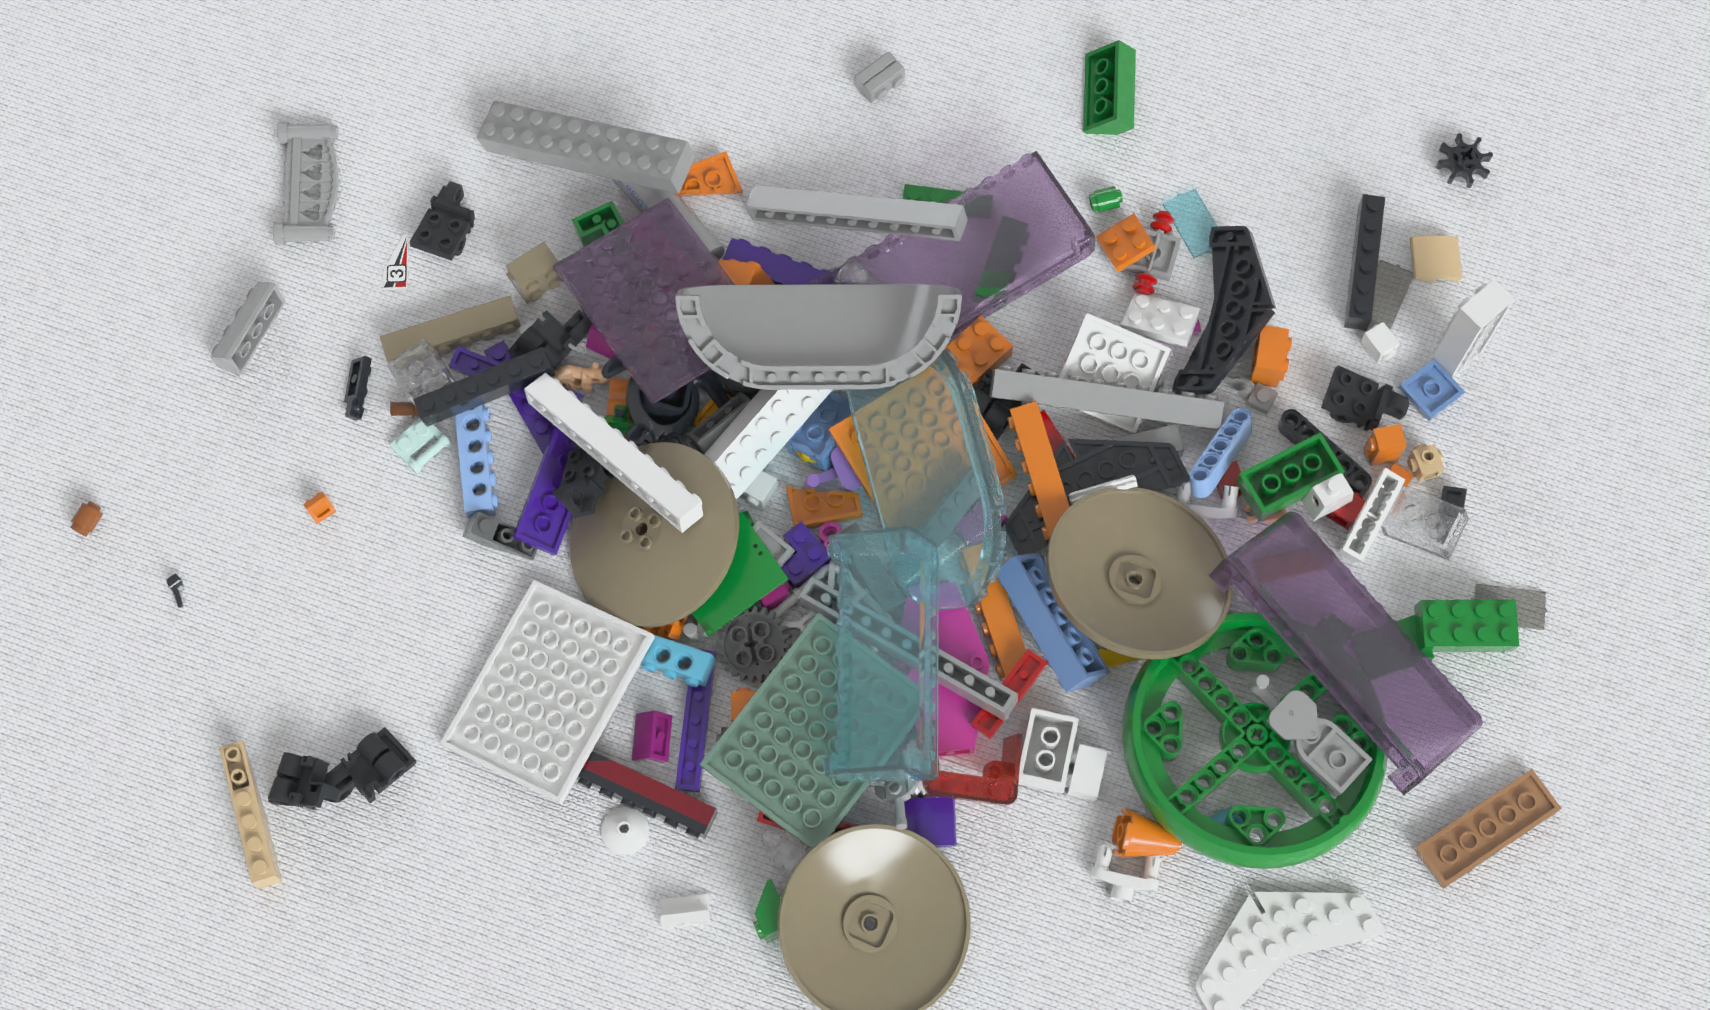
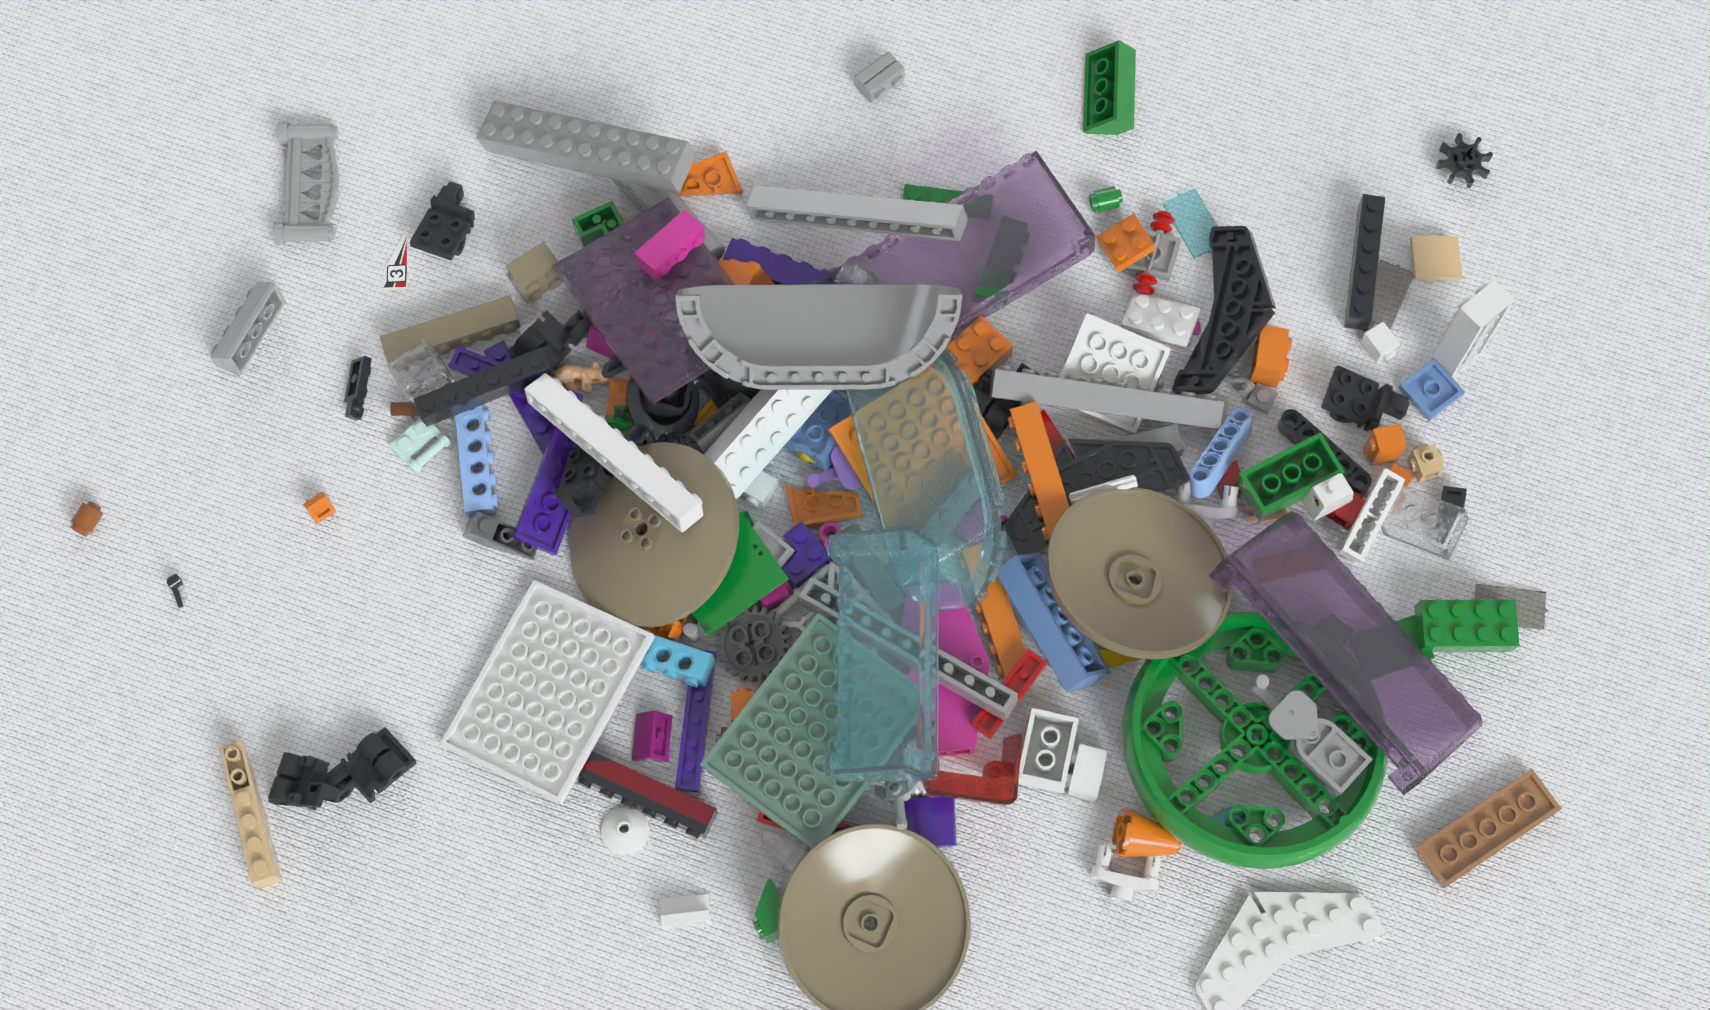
none -> dark pink brick [635,209,705,281]

